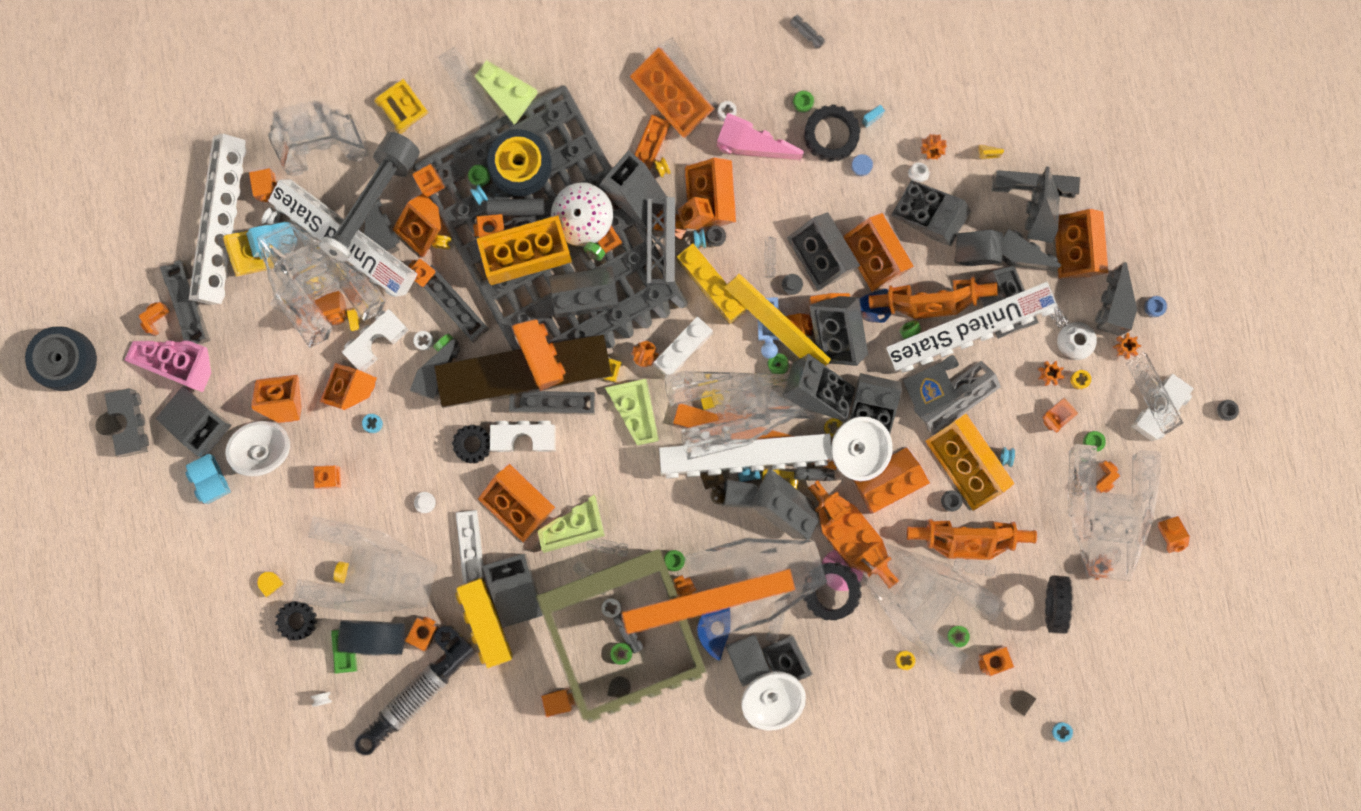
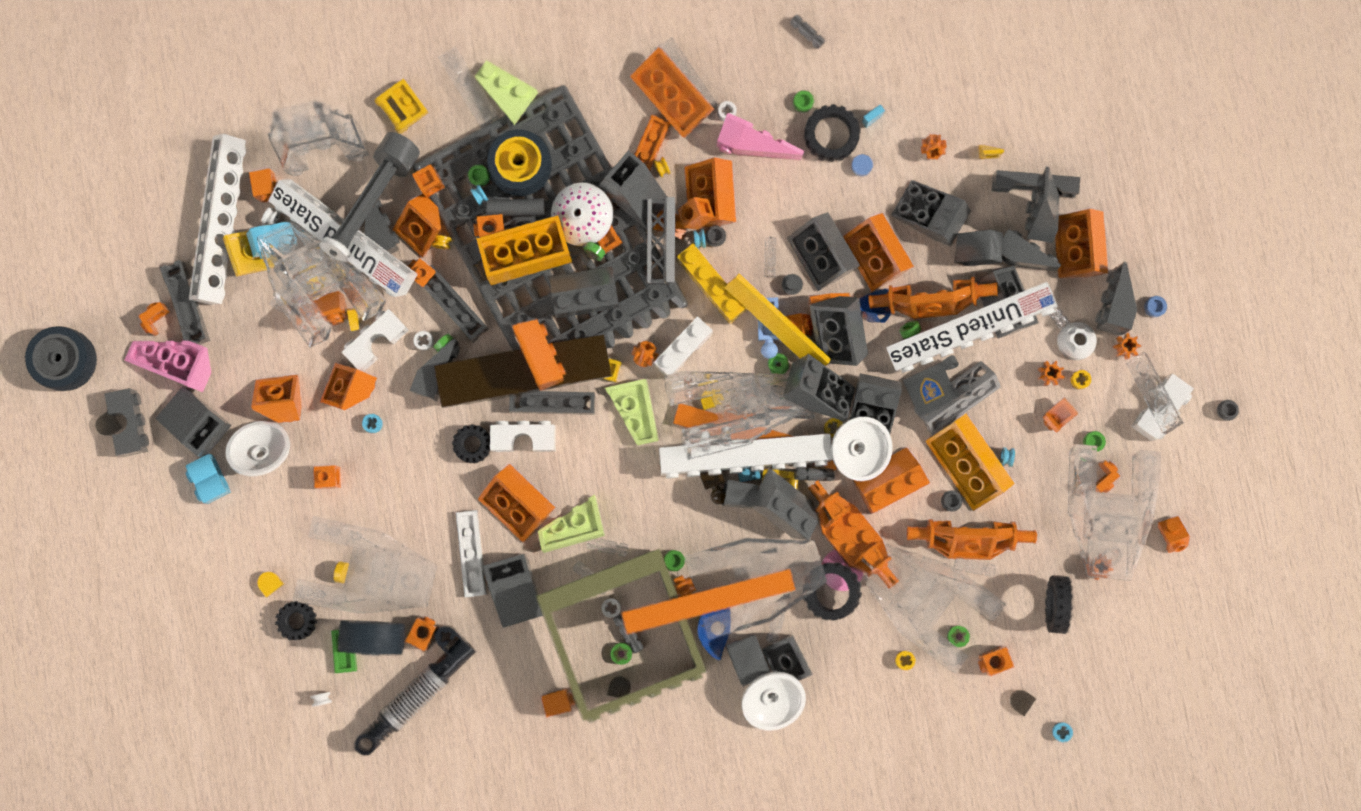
white plate [414,492,436,513] -> none
yellow brick [455,576,513,669] -> none
white plate [908,163,929,182] -> none

